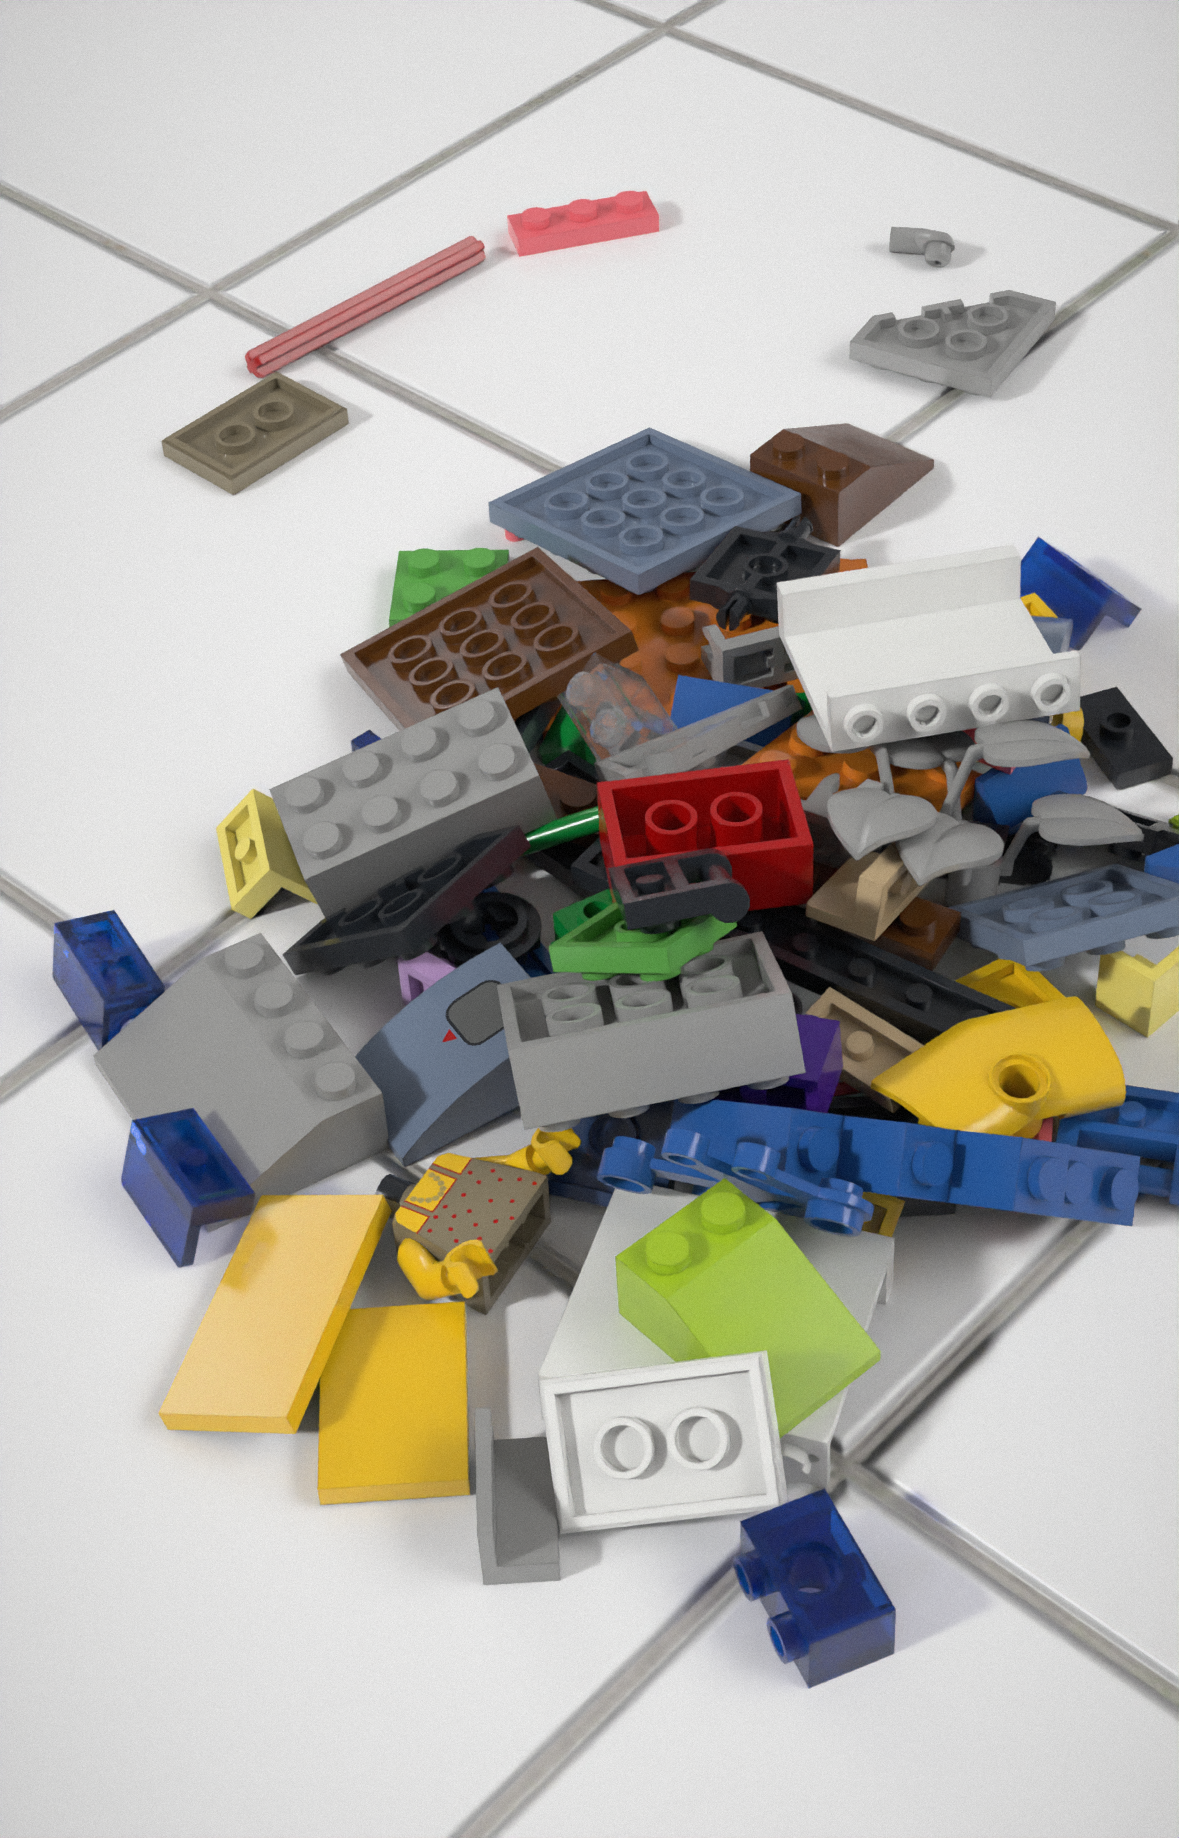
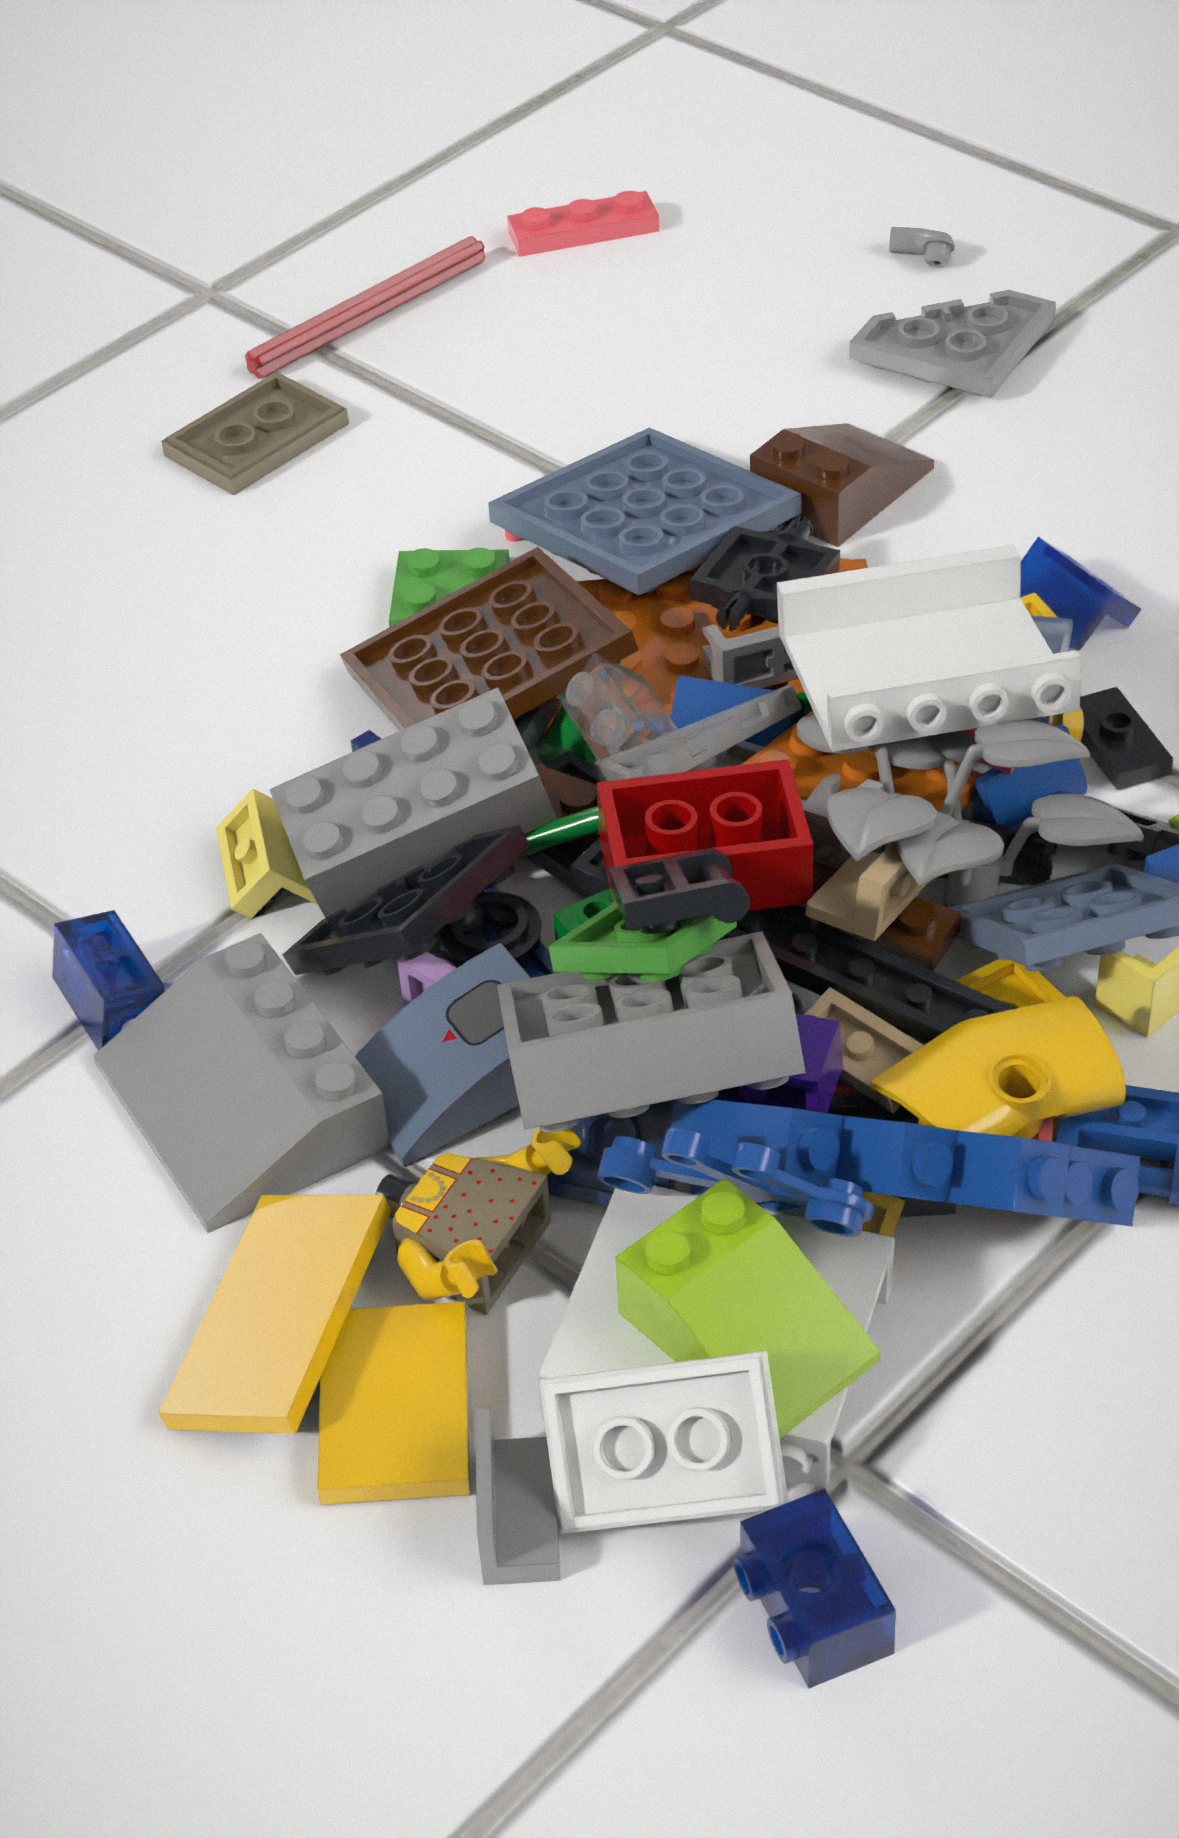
clear blue panel [121,1108,256,1268] -> none

